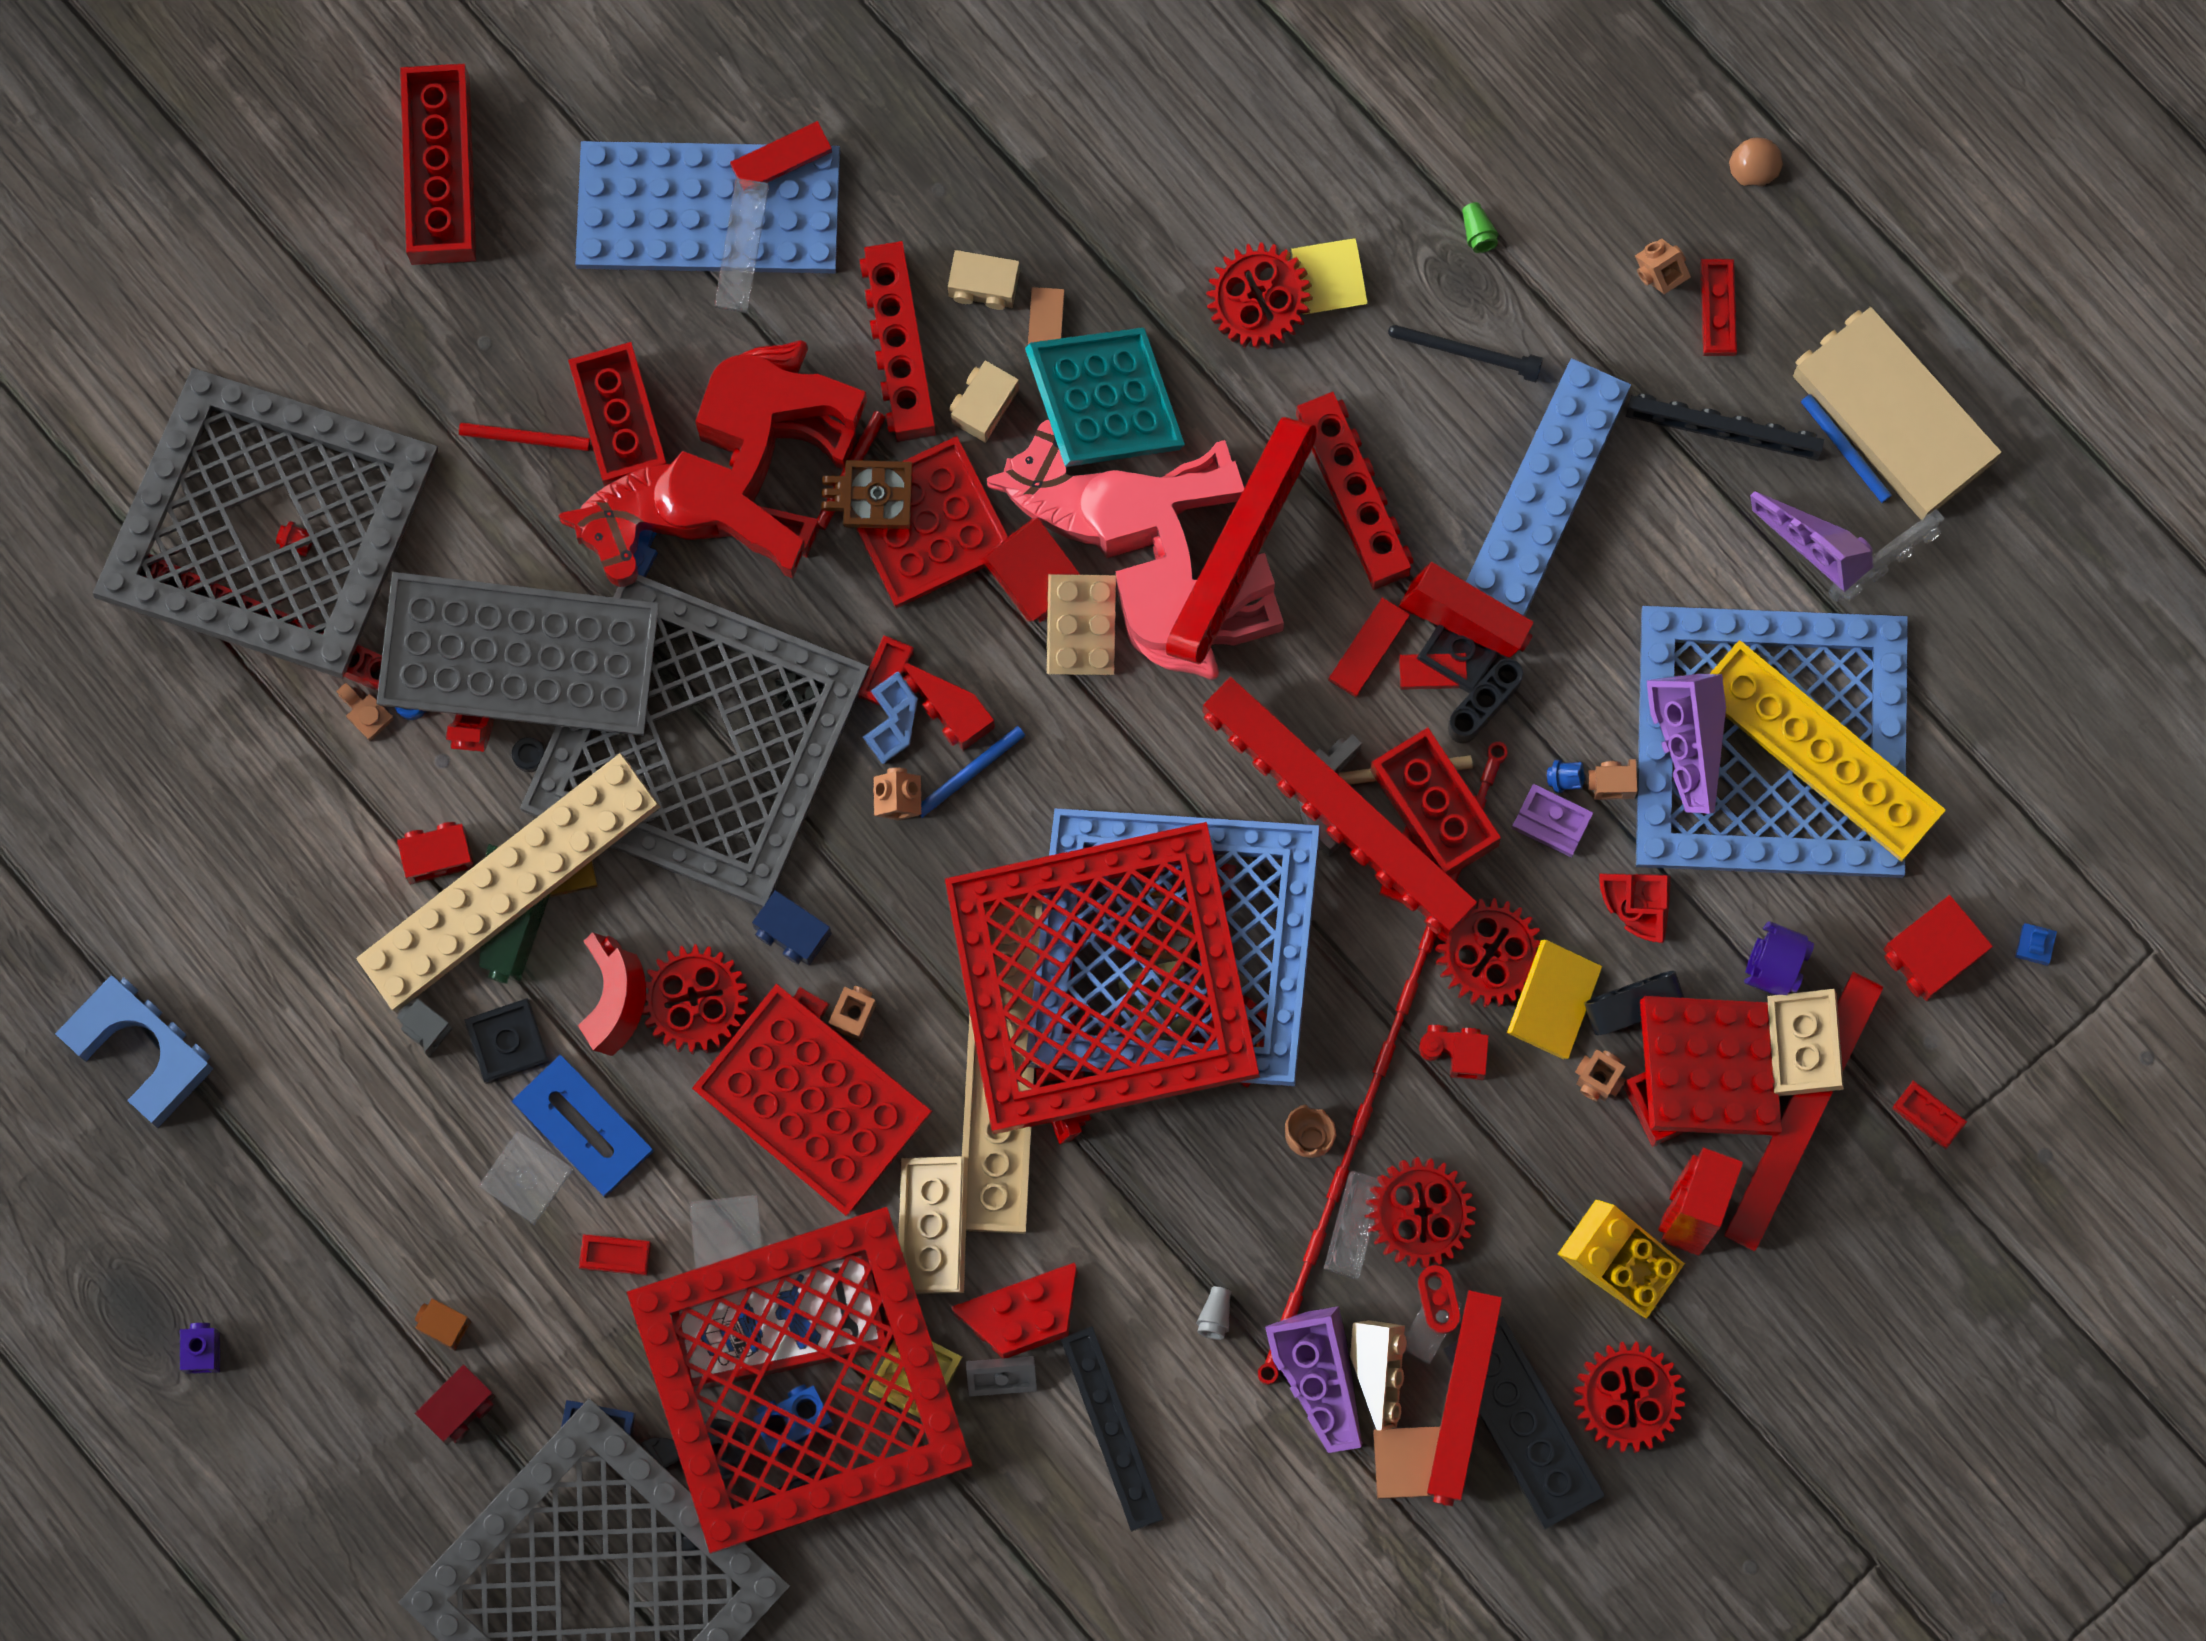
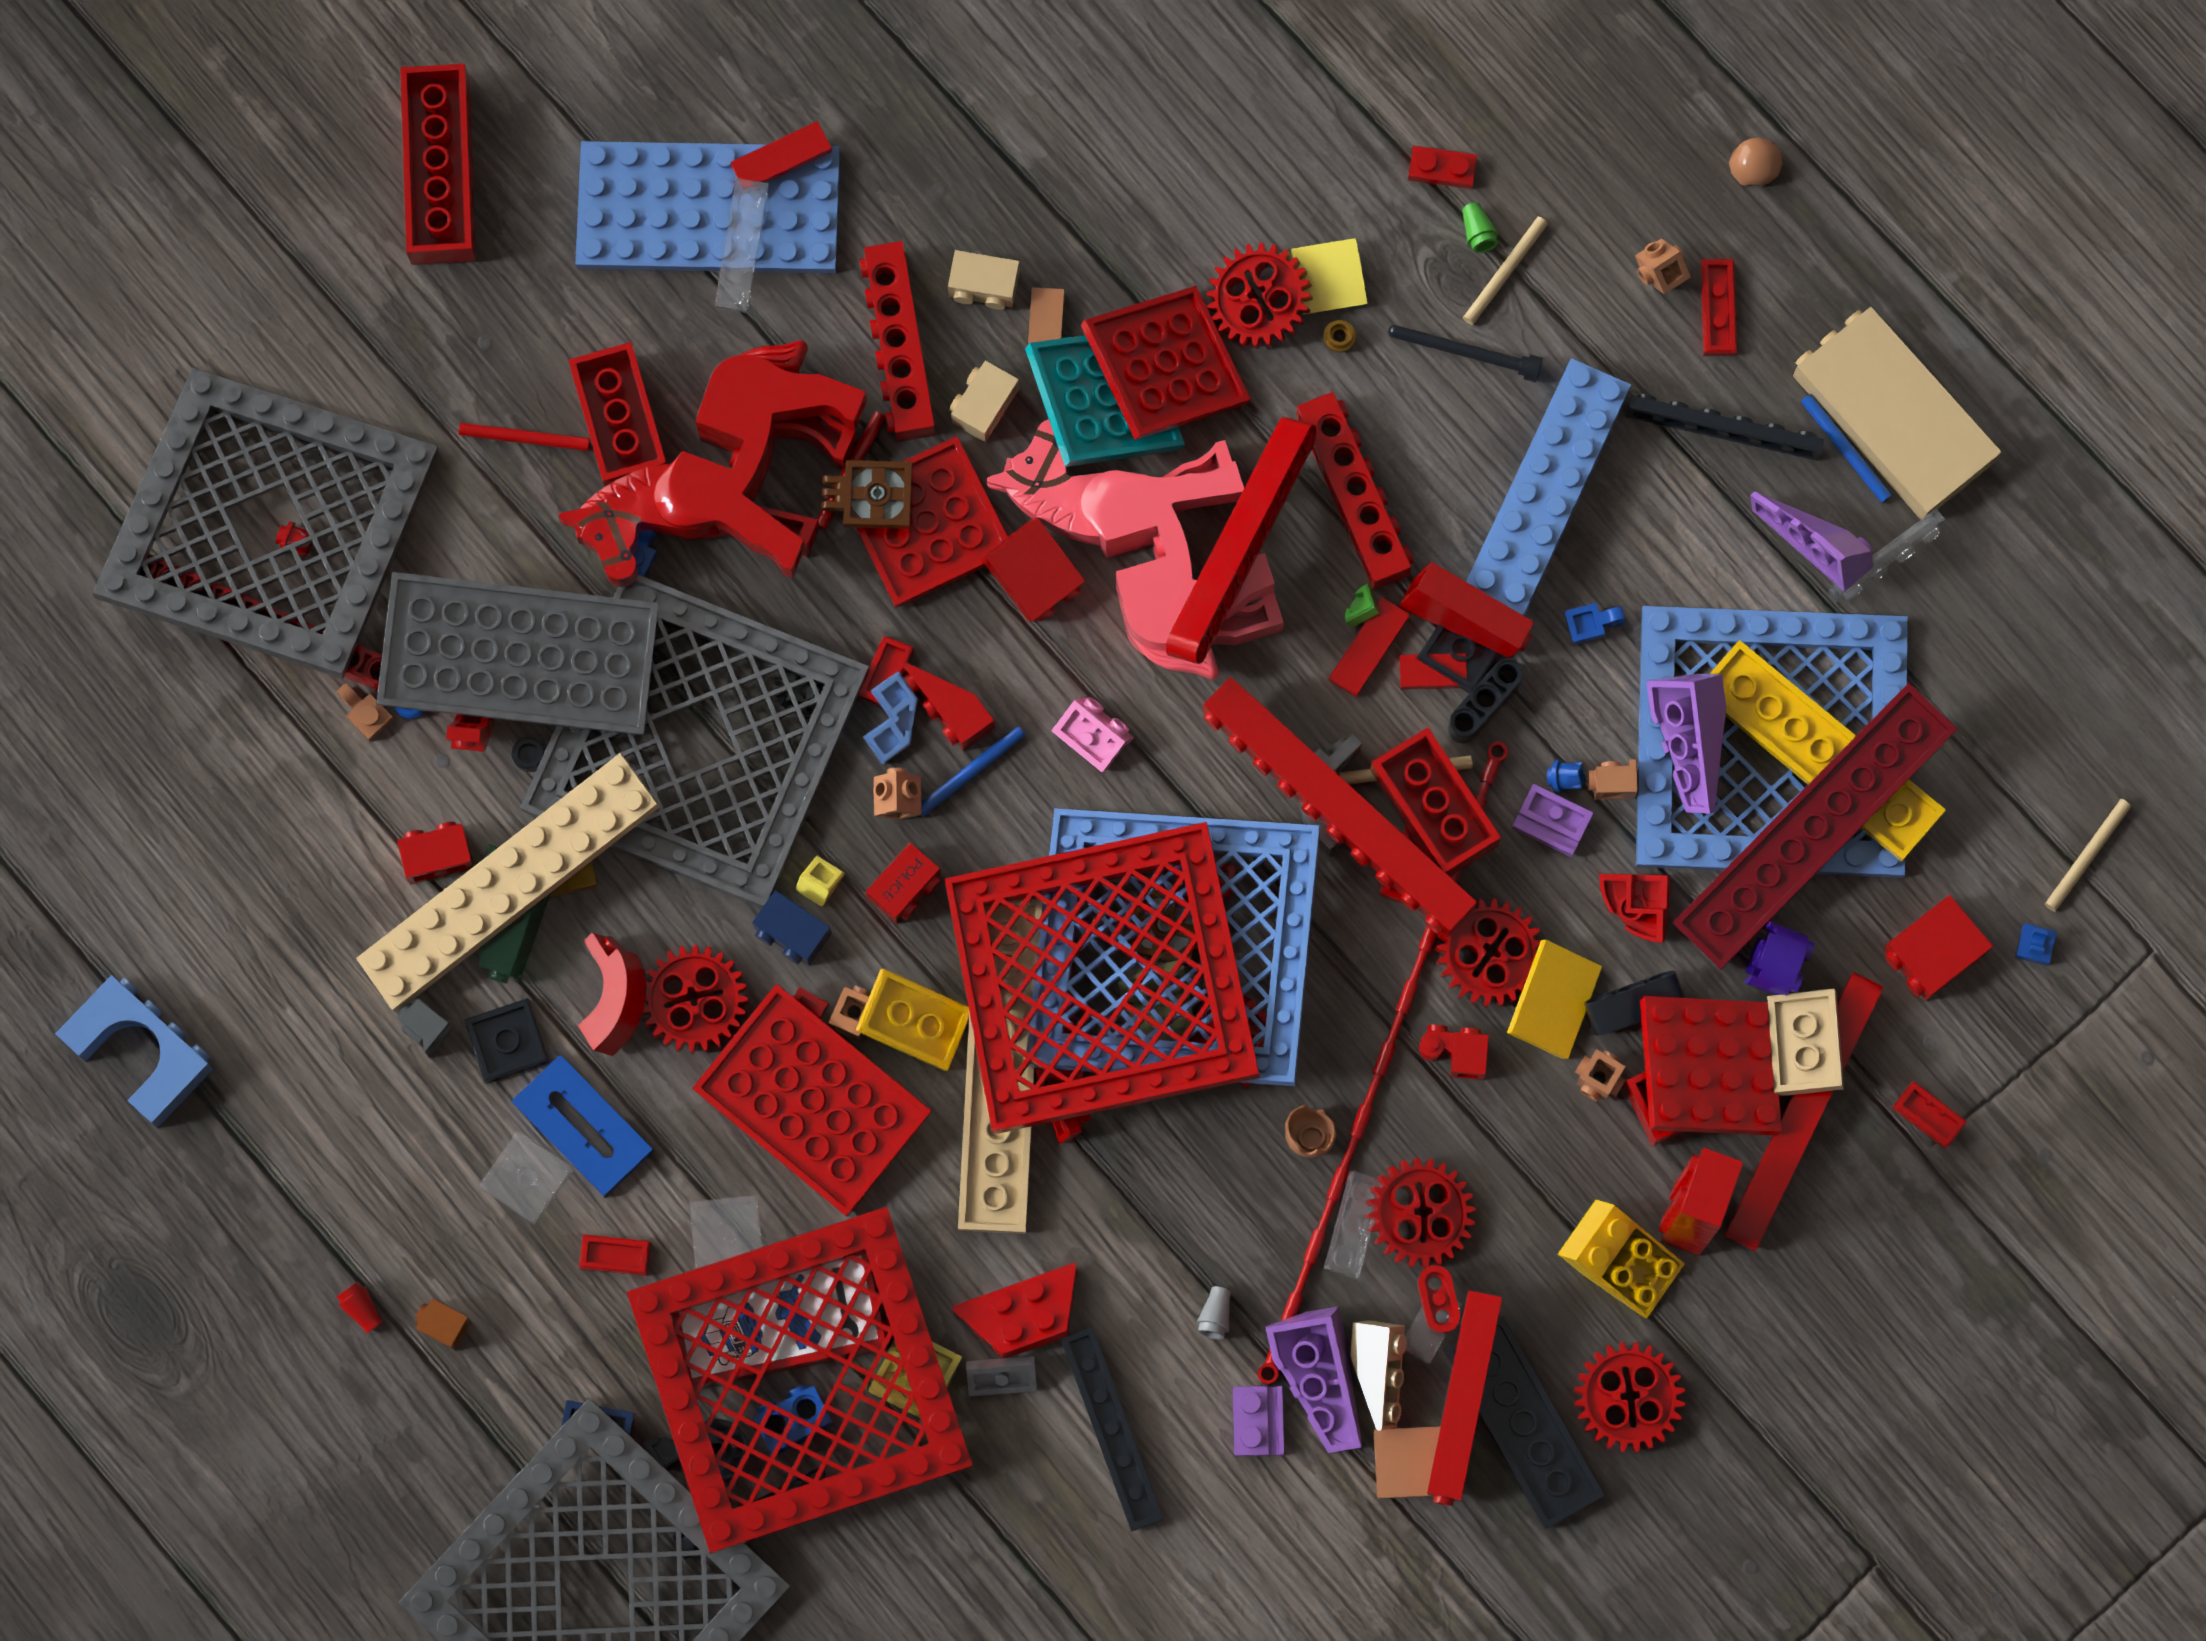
dark purple brick [180,1323,220,1374] -> none
dark red brick [414,1364,496,1445] -> none
tan tile [899,1156,968,1294] -> none
tan plate [1047,574,1116,675] -> none
none -> red cone [336,1281,383,1334]
none -> light yellow slope [796,856,845,906]
none -> yellow tile [855,968,970,1071]
none -> red brick [865,843,941,924]
none -> bright pink bracket [1052,697,1134,772]
none -> red plate [1081,286,1251,440]
none -> medium lavender plate [1233,1386,1284,1457]
none -> pearl gold plate [1323,320,1356,353]
none -> bright green tile [1345,583,1380,628]
none -> red plate [1408,146,1477,189]
none -> tan bar [1463,216,1548,325]
none -> blue plate [1564,603,1625,645]
none -> dark red plate [1672,683,1957,970]
none -> tan bar [2044,799,2132,912]

